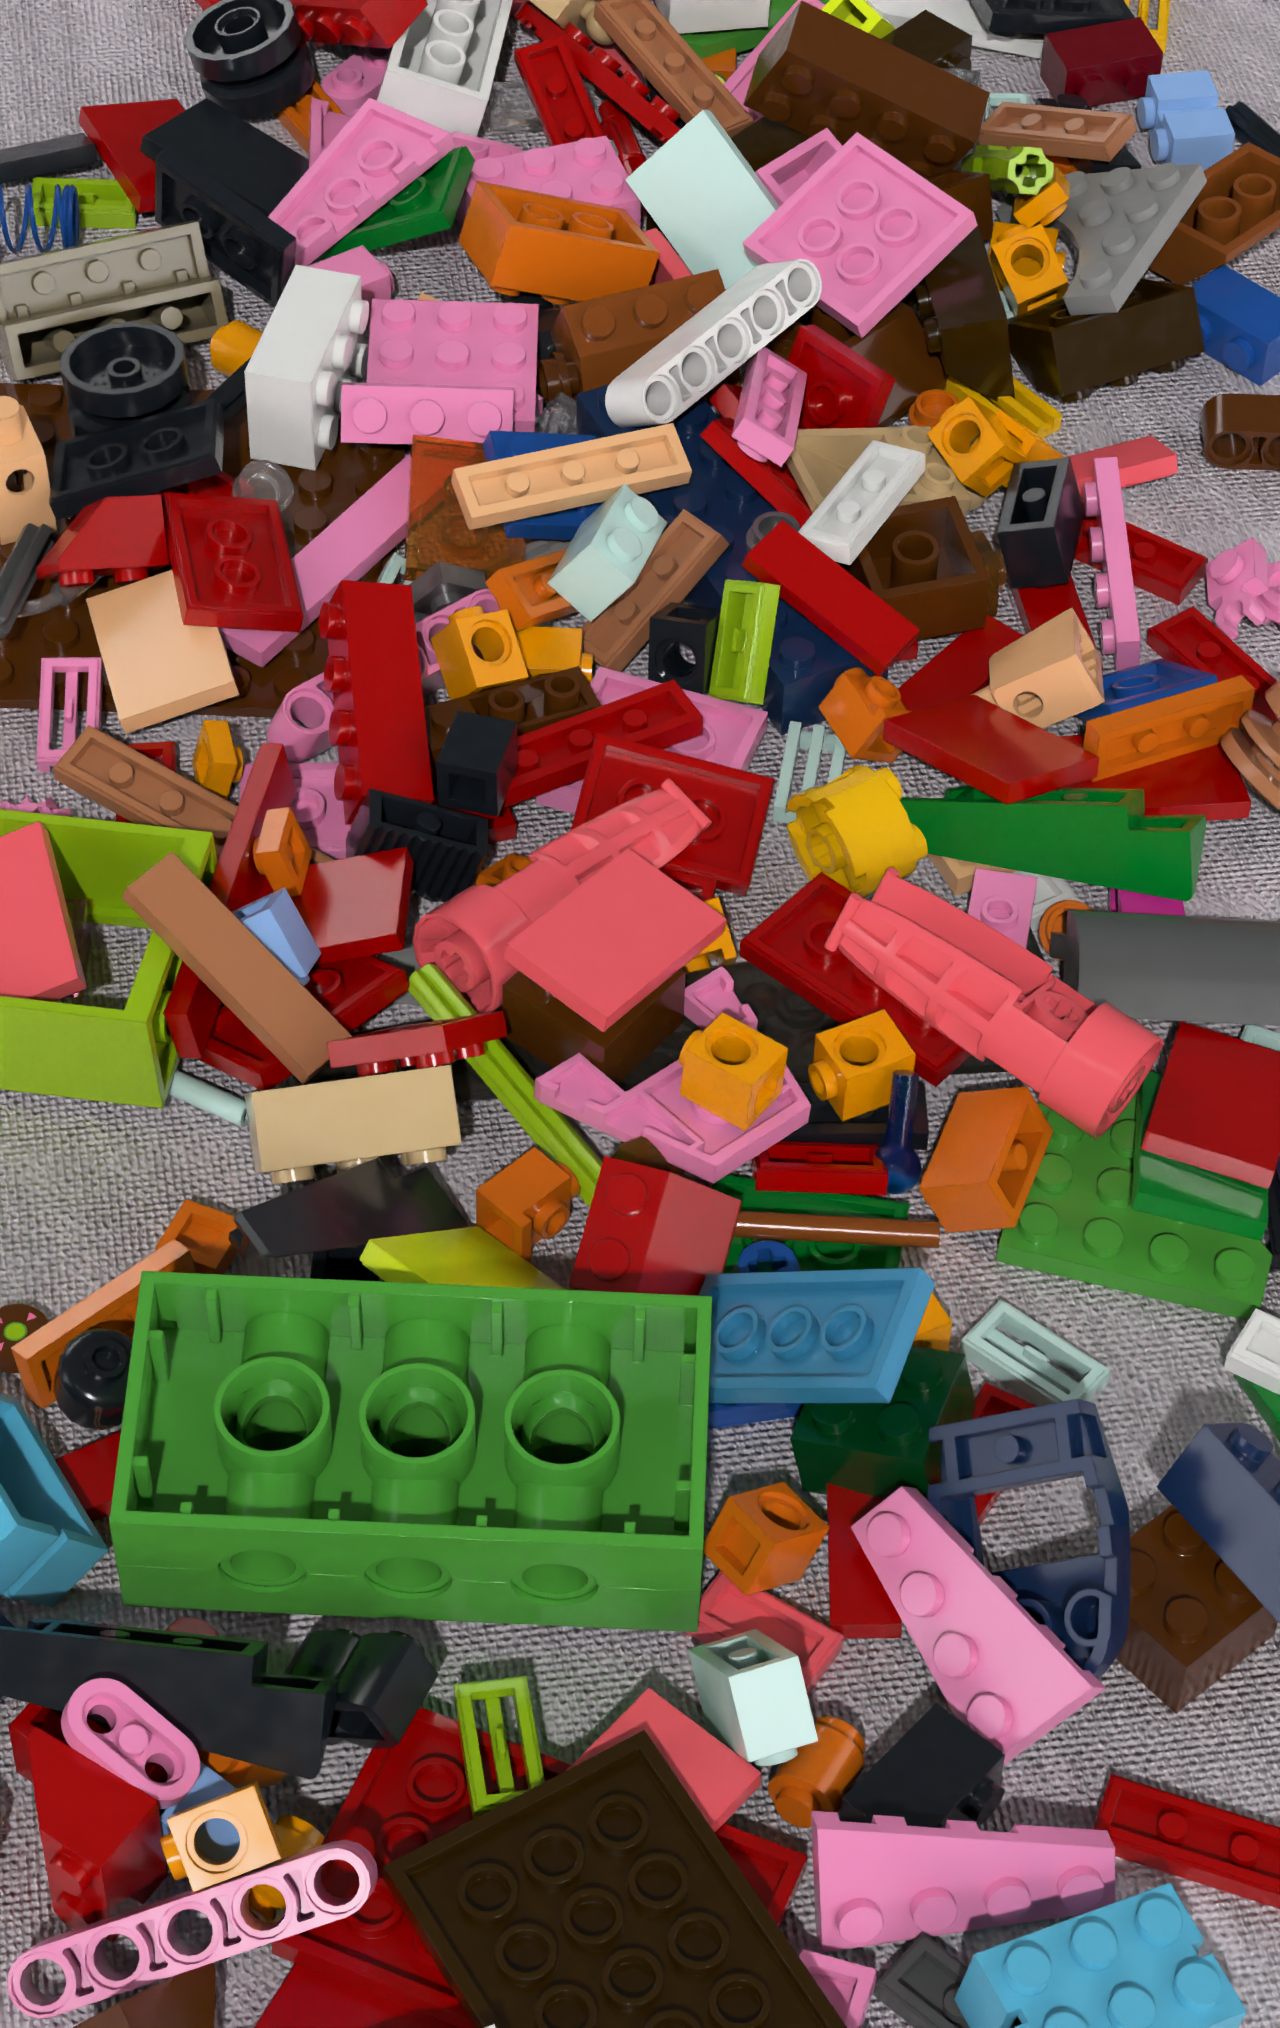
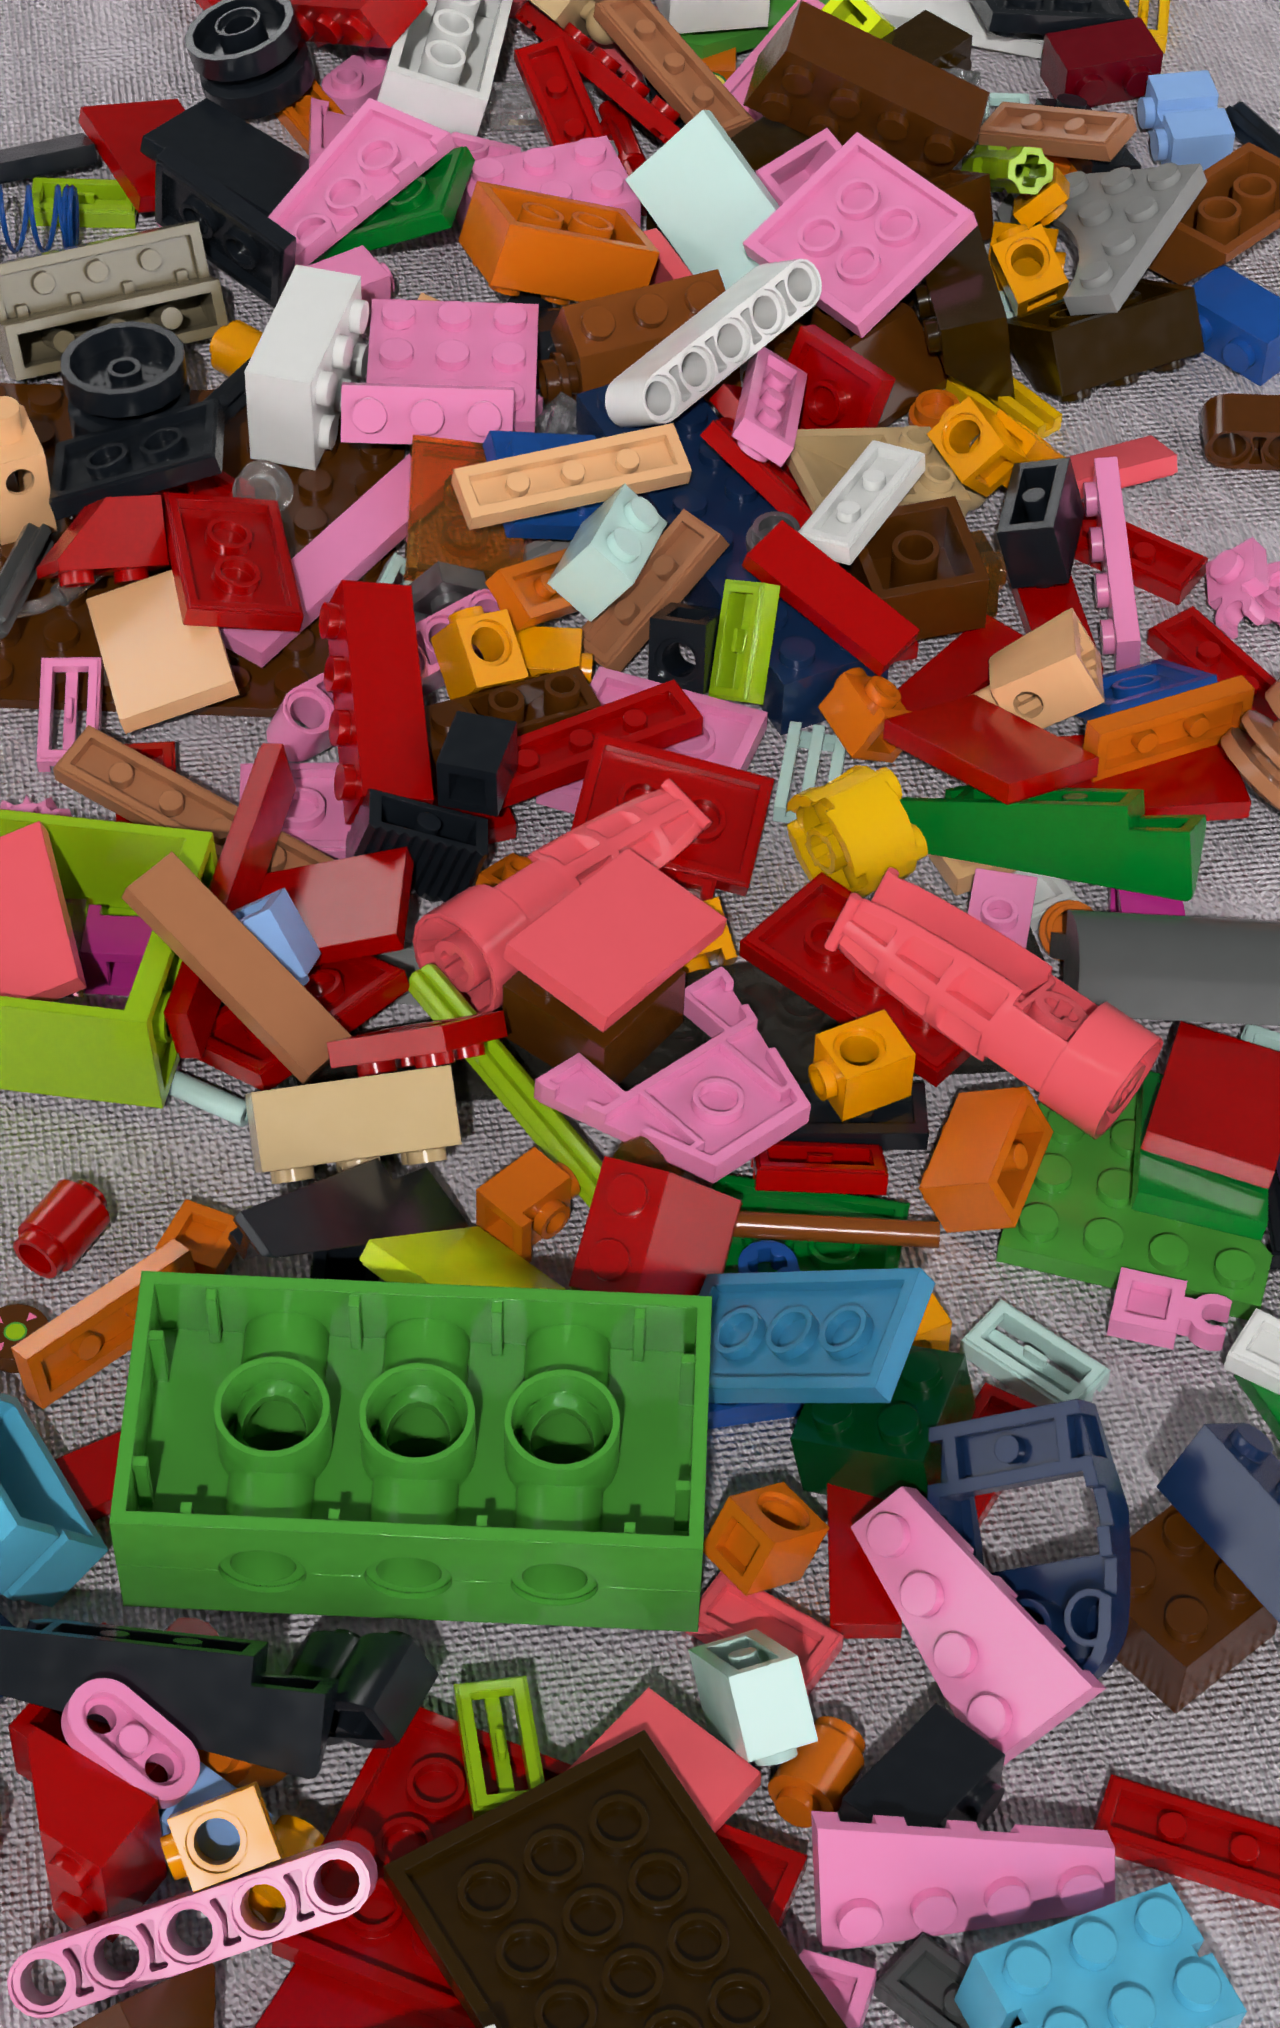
black head [53,1328,133,1430] -> none
light orange plate [191,720,243,800] -> none
orange plate [253,807,312,897] -> none
light orange brick [679,1012,788,1131] -> none
clear blue bar [869,1070,921,1195] -> none
none -> red brick [13,1179,110,1278]
none -> dark pink brick [80,905,152,996]
none -> bright pink plate [1107,1267,1232,1351]

